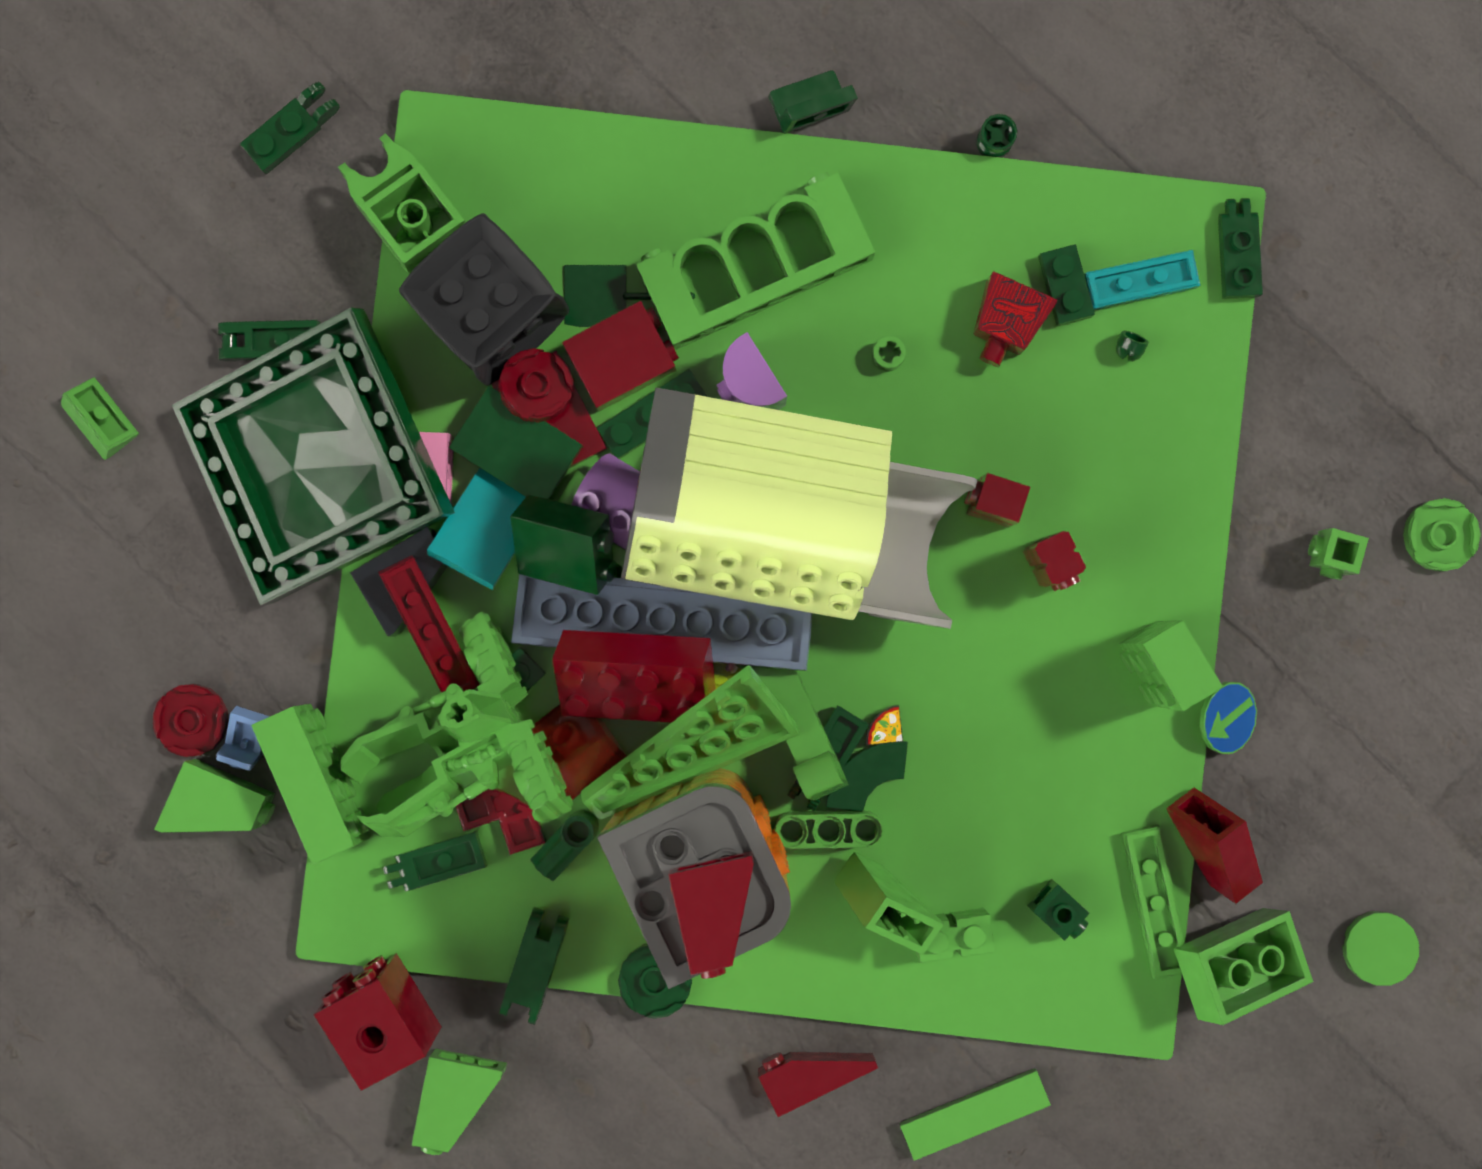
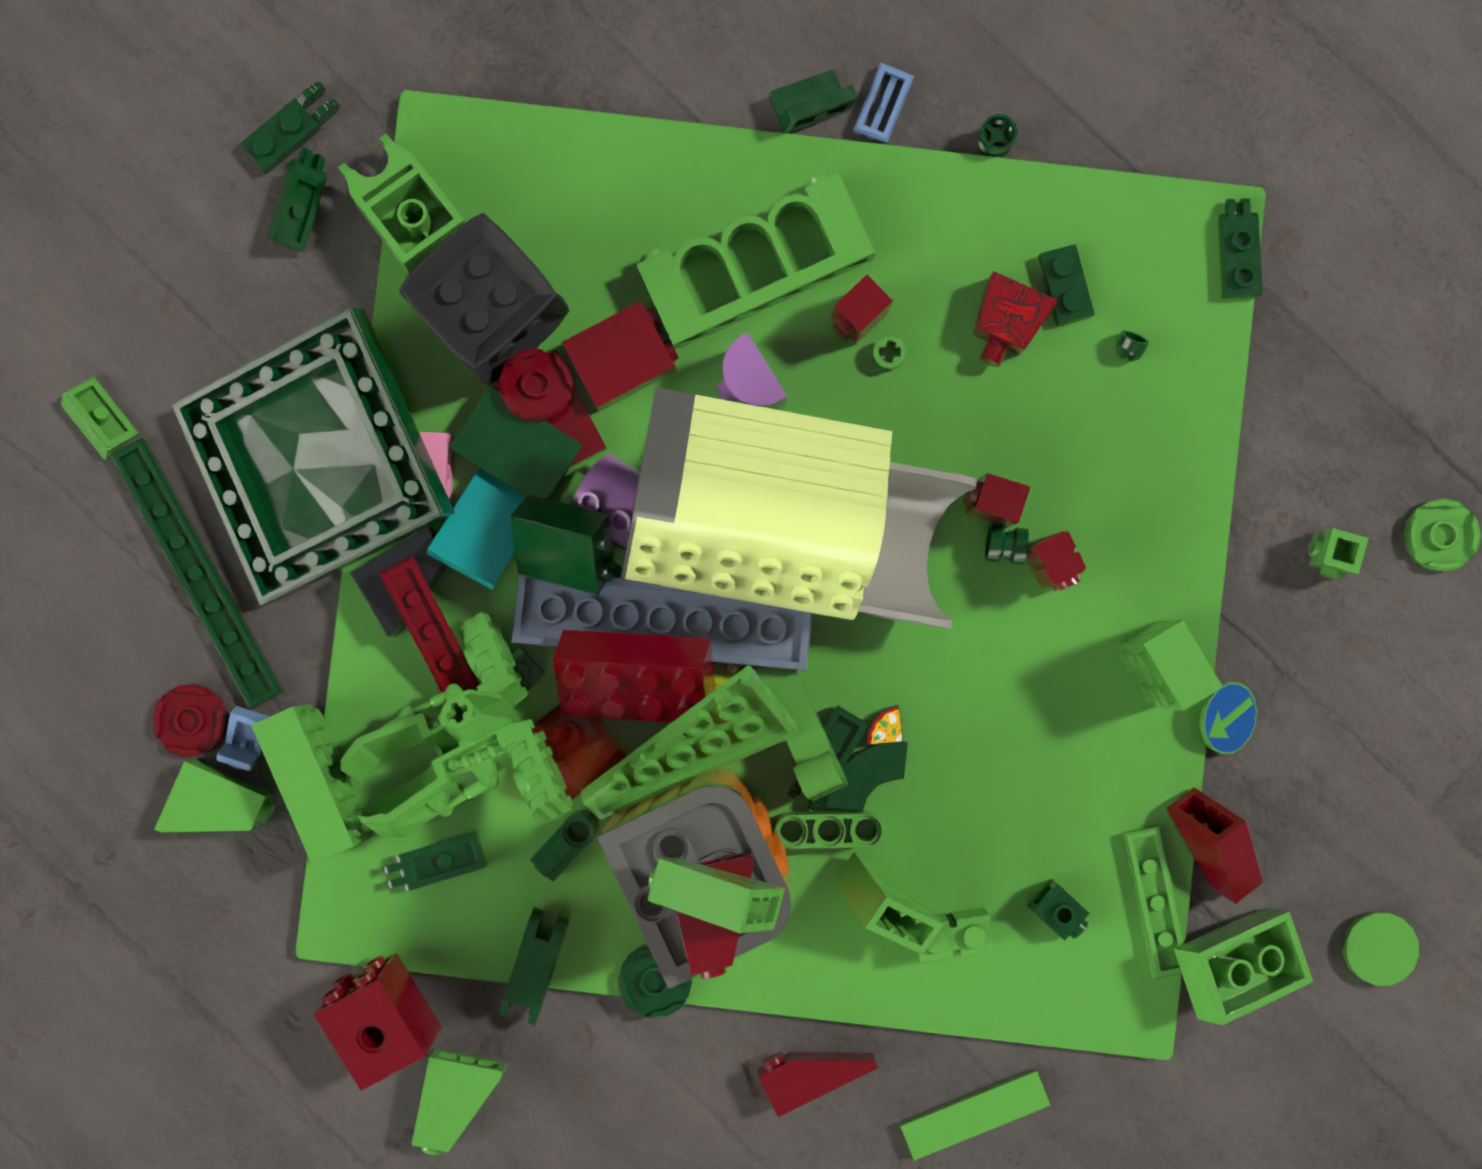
dark green plate [218,320,321,362] -> none
dark red tile [455,788,547,855] -> none
dark green piece [564,265,695,327] -> none
dark green plate [597,369,707,459] -> none
teal tile [1084,250,1201,310] -> none
none -> dark green tile [110,438,285,710]
none -> dark green hinge [266,148,327,252]
none -> bright green slope [647,858,785,933]
none -> dark red piece [831,274,893,344]
none -> medium blue tile [853,63,914,145]
none -> dark green wheel [985,524,1029,565]

